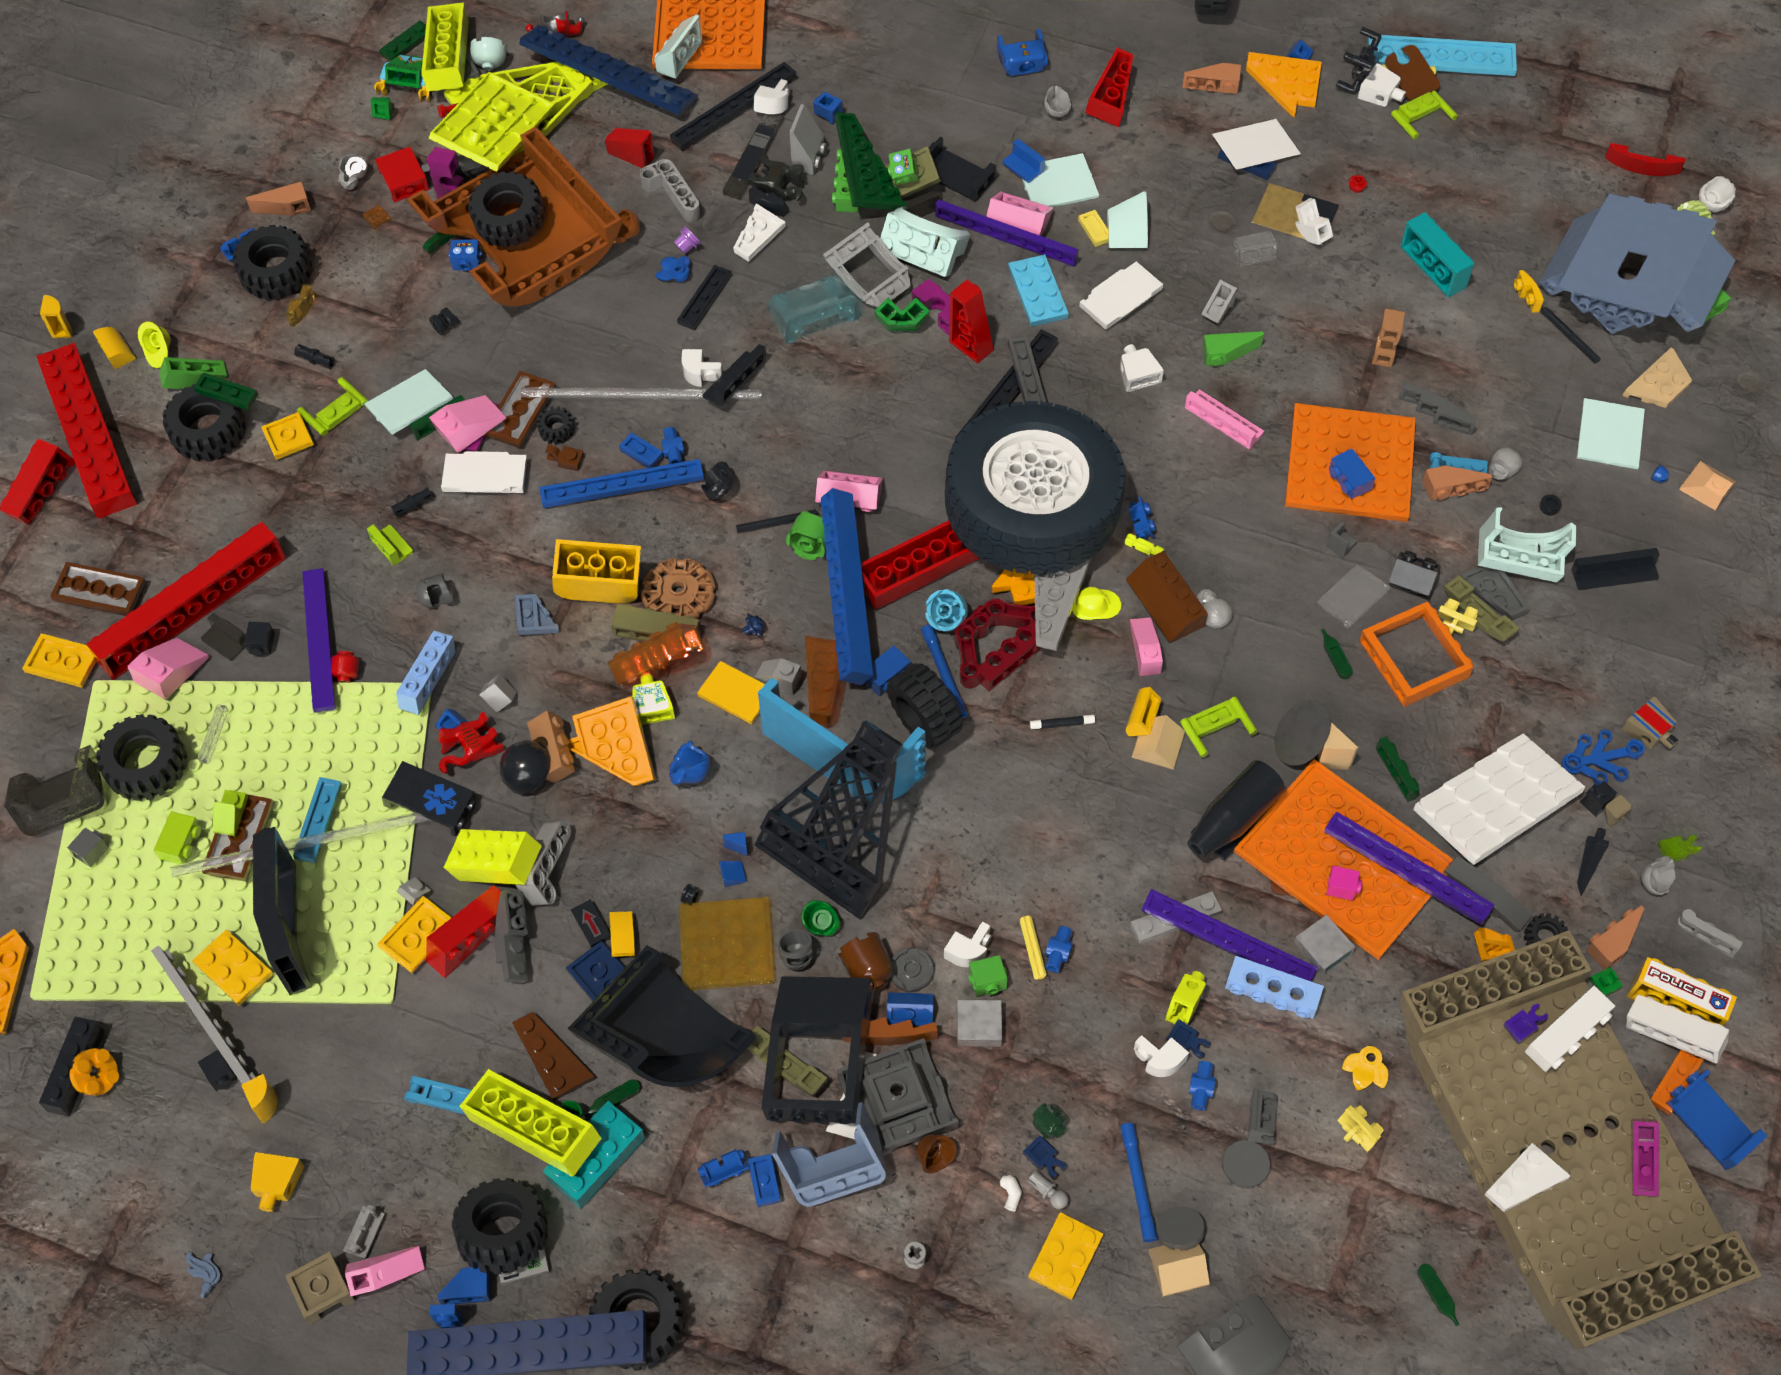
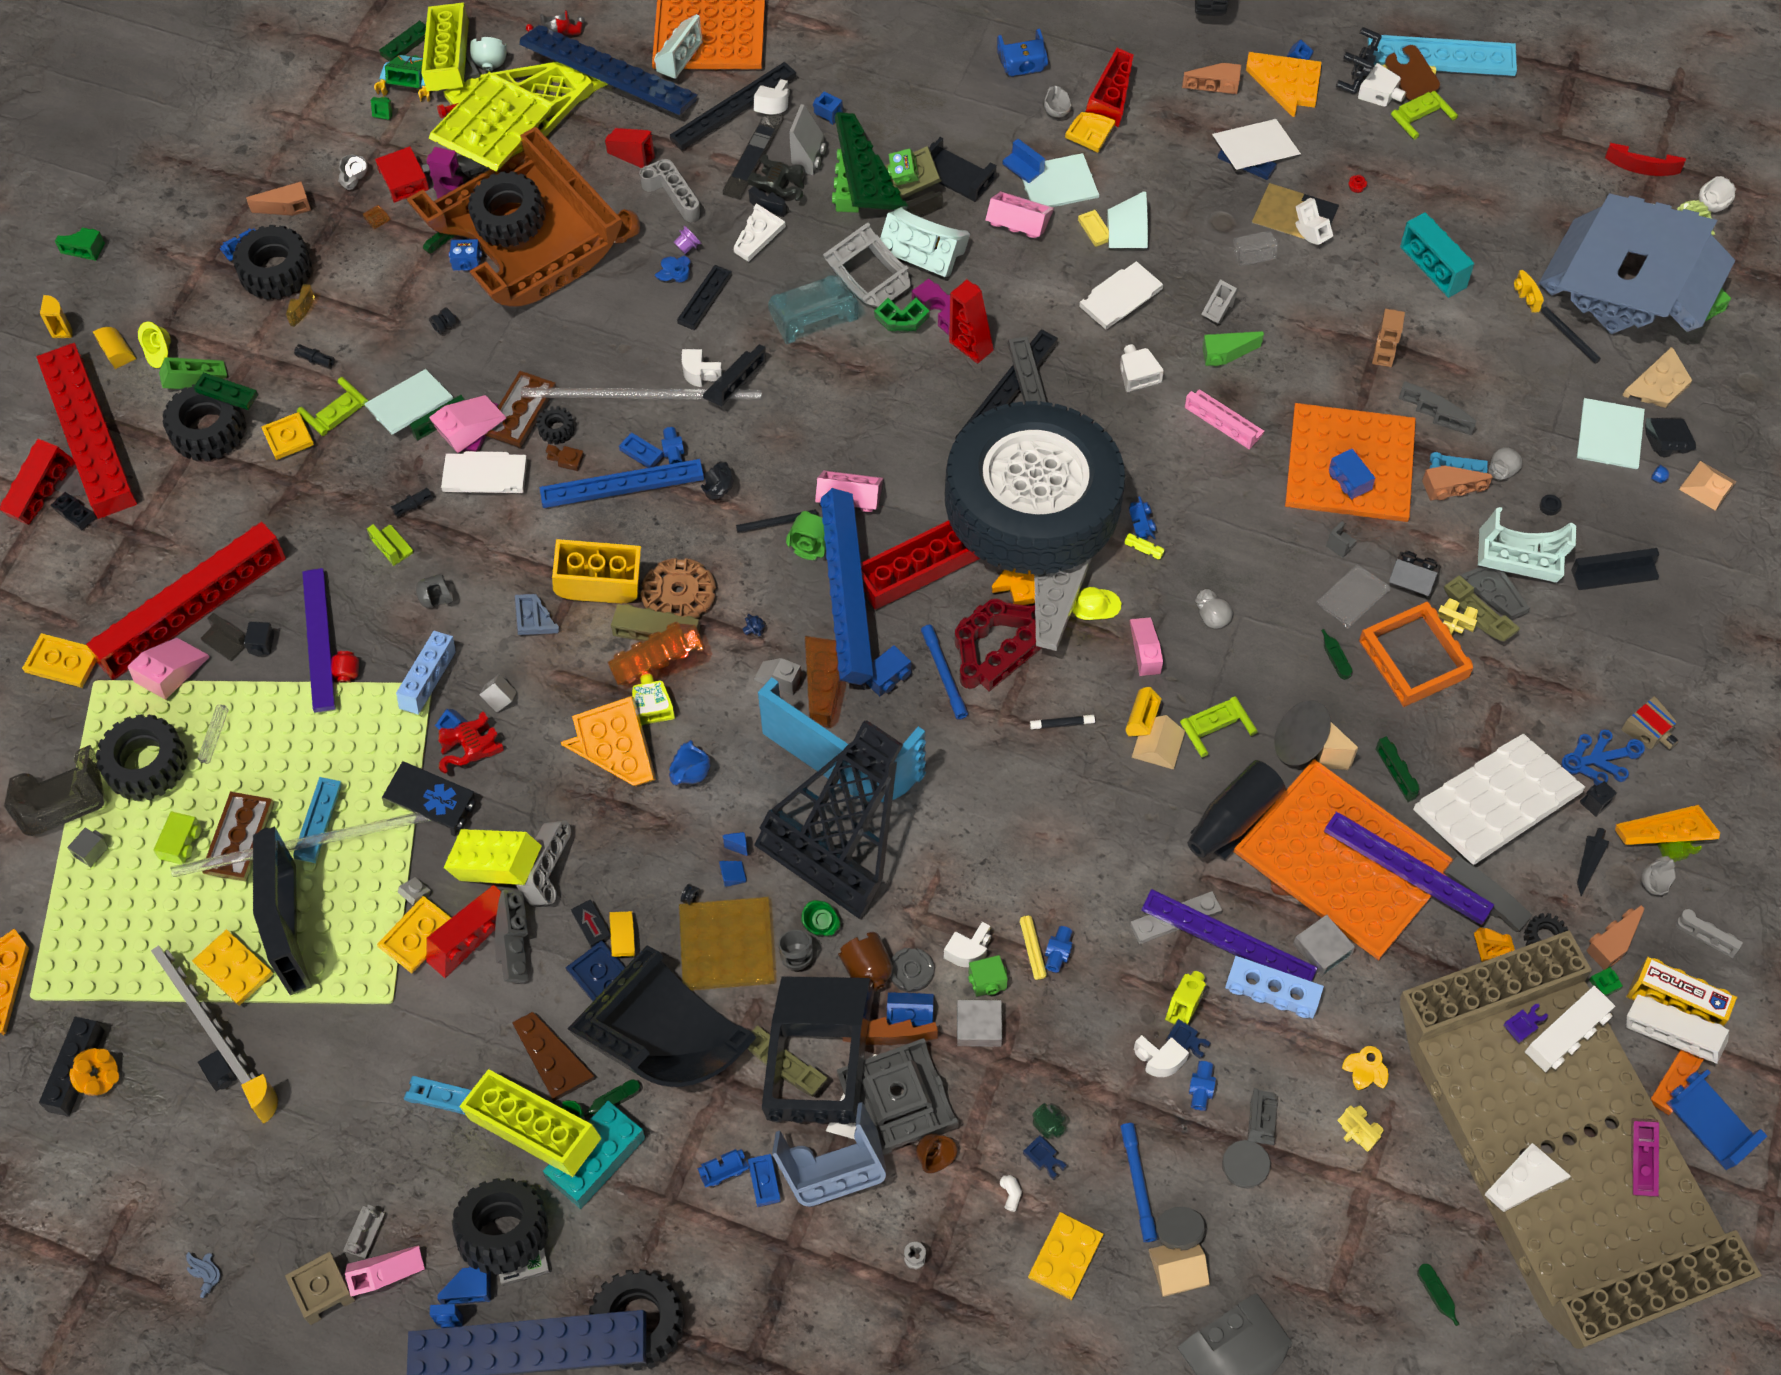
reddish brown piece [50,562,146,616] -> none
lime slope [213,790,248,836] -> none
yellow torso [251,1152,304,1212] -> none
black cylinder [499,740,550,795] -> none
medium nougat arch [527,711,575,783] -> none
yellow tile [697,661,765,725] -> none
black tyre [886,663,963,748] -> none
medium azure cylinder [925,589,968,631] -> none
dark purple tile [935,199,1079,266] -> none
medium azure plate [1008,255,1069,327] -> none
light grey pin [1027,1170,1069,1209] -> none
reddish brown slope [1126,551,1208,644] -> none
dark pink brick [1326,866,1362,901] -> none
dark tan slope [1605,794,1632,827] -> none
none -> black slope [50,492,97,531]
none -> green arch [55,228,105,261]
none -> yellow plate [1065,112,1115,152]
none -> light orange wing [1615,805,1720,845]
none -> black slope [1646,417,1696,458]

